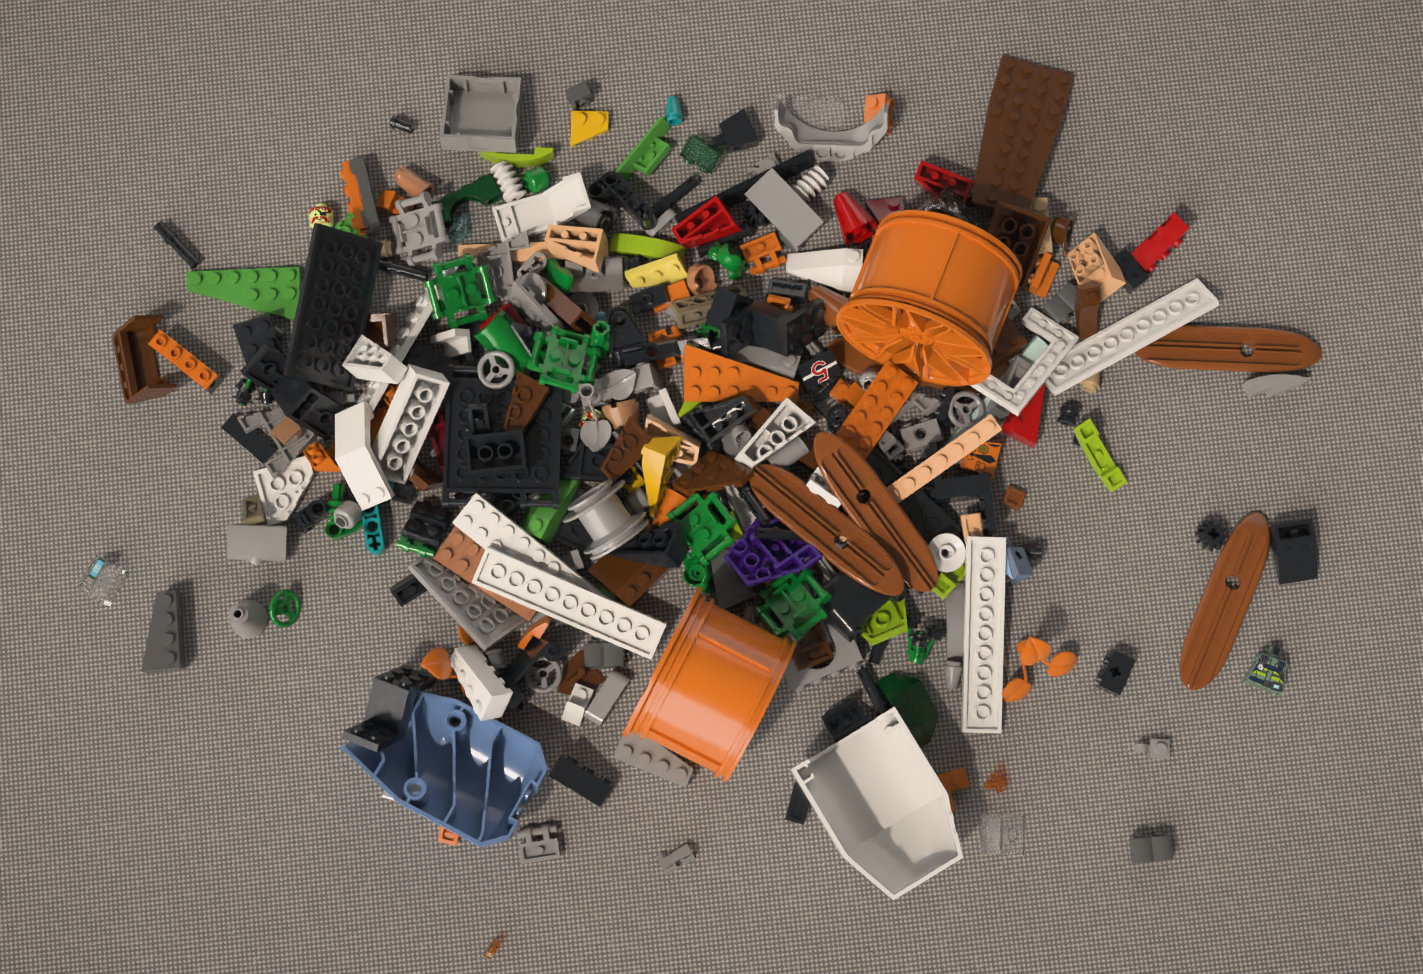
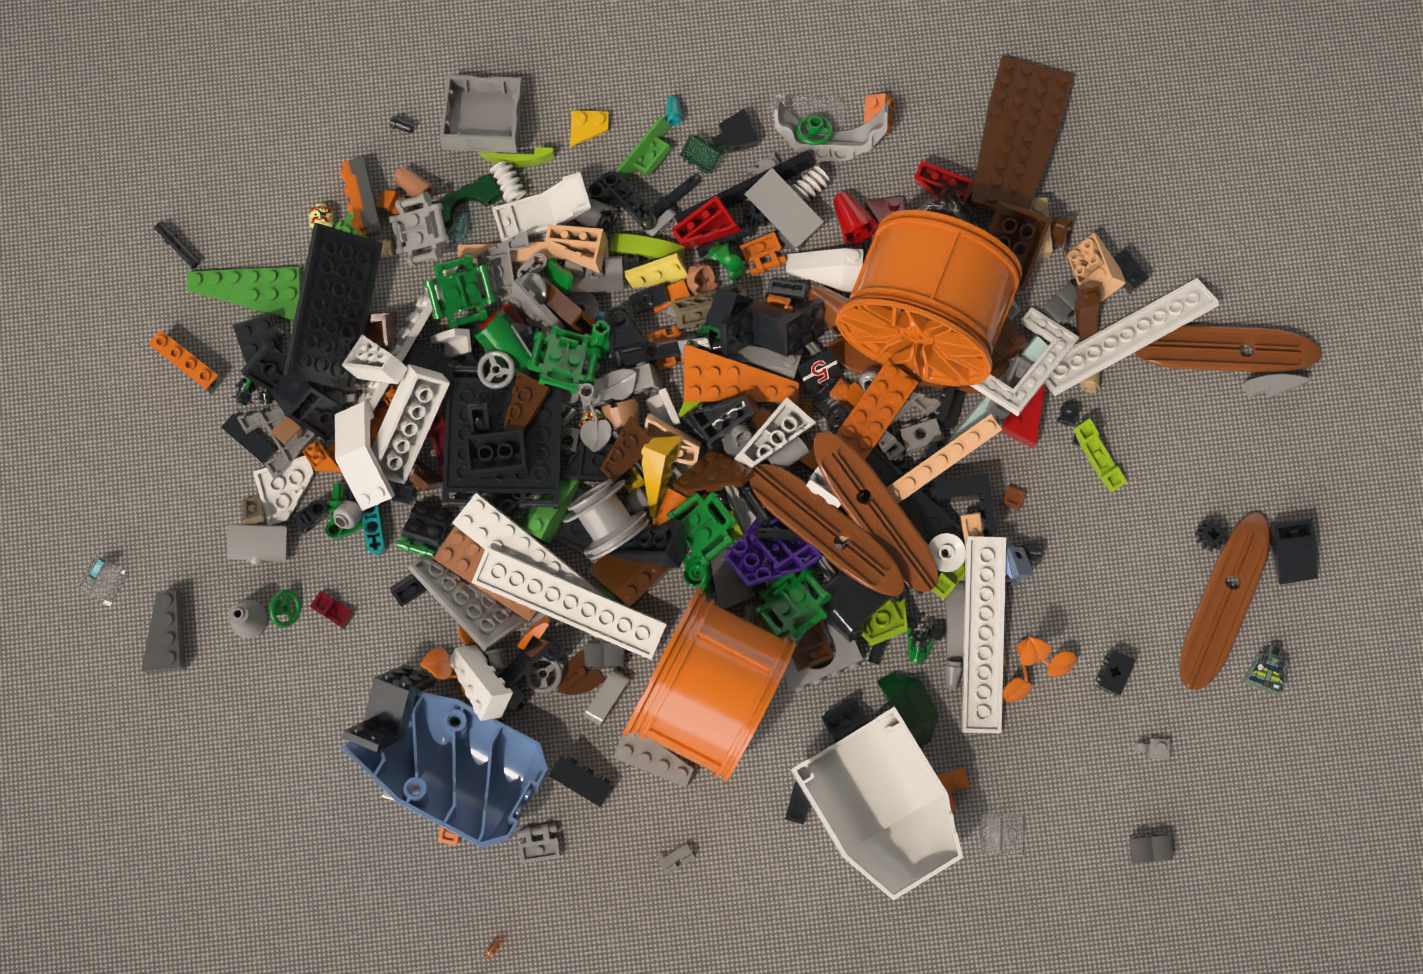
reddish brown windscreen [113,315,177,404] -> none
black pin [378,259,428,282] -> none
green head [522,166,552,194] -> none
light grey panel [560,549,586,572] -> none
white slope [562,683,594,726] -> none
dark grey brick [565,81,595,111] -> none
black pin [856,667,890,716] -> none
light grey piece [948,391,984,429] -> none
orange torso [960,442,1001,480] -> none
clear orange tile [984,771,1008,793] -> none
orange bracket [1027,252,1059,298] -> none
red wedge [1130,212,1190,274] -> none
none -> dark red slope [309,591,355,629]
none -> green piece [796,115,833,145]

